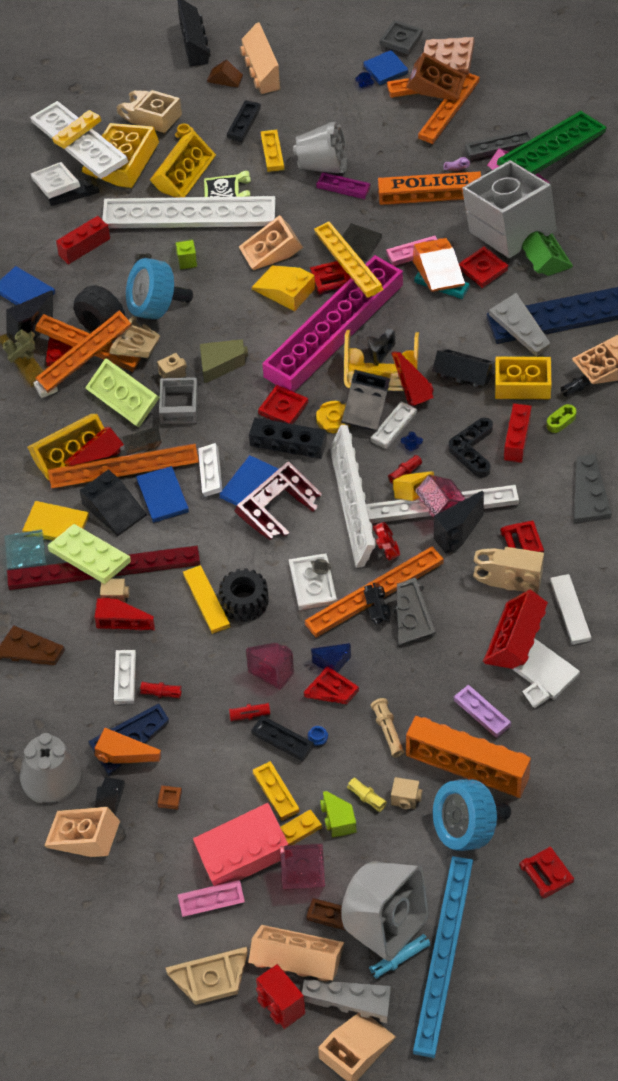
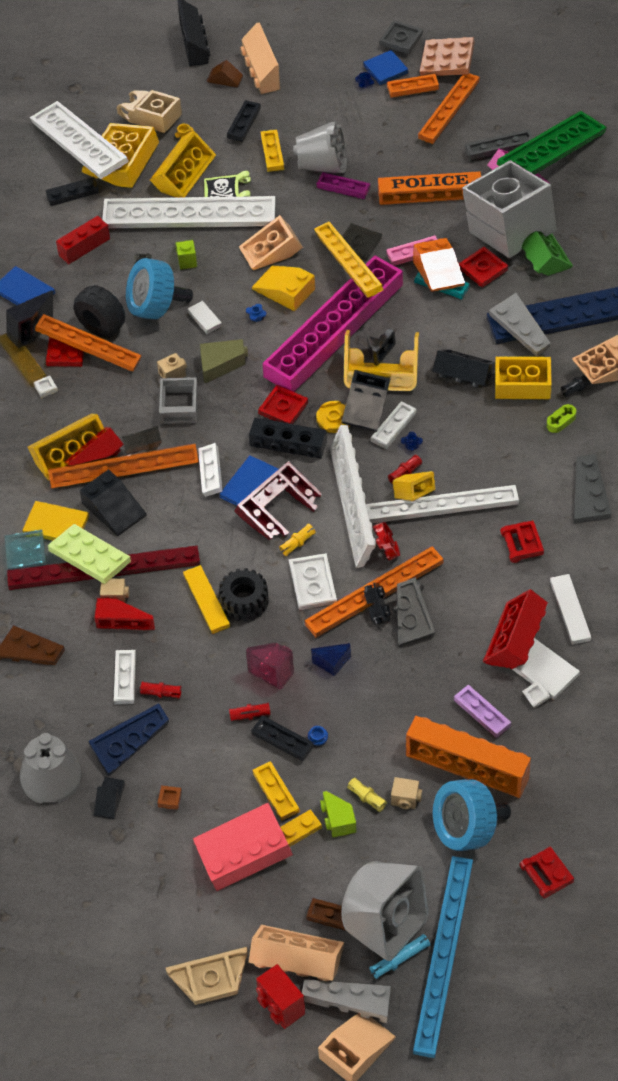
olive hips [3,330,35,363] -> none
white tile [31,162,80,199] -> none
orange plate [36,310,132,393] -> none
light nougat slope [44,807,120,857] -> none
yellow plate [52,110,101,149] -> none
yellowish green plate [85,358,160,427] -> none
orange slope [94,728,161,764] -> none
tan wing [109,316,160,358] -> none
blue tile [136,466,189,523] -> none
bright pink plate [178,880,245,917] -> none
clear pink slope [280,844,325,890] -> none
red wing [303,666,359,704] -> none
red plate [310,261,351,295] -> none
clear smoke plate [311,559,331,575] -> none
tan pin [370,698,405,758] -> none
red slope [391,351,434,405] -> none
dark orange slope [407,52,466,101] -> none
clear pink slope [415,475,466,517] -> none
black slope [434,491,484,554] -> none
lavender arm [444,157,470,171] -> none
black beam [448,417,493,478] -> none
tan brick [473,547,544,594] -> none
red brick [504,403,532,463] -> none
none -> white tile [188,301,222,334]
none -> blue plate [246,304,266,322]
none -> yellow pin [279,524,316,556]

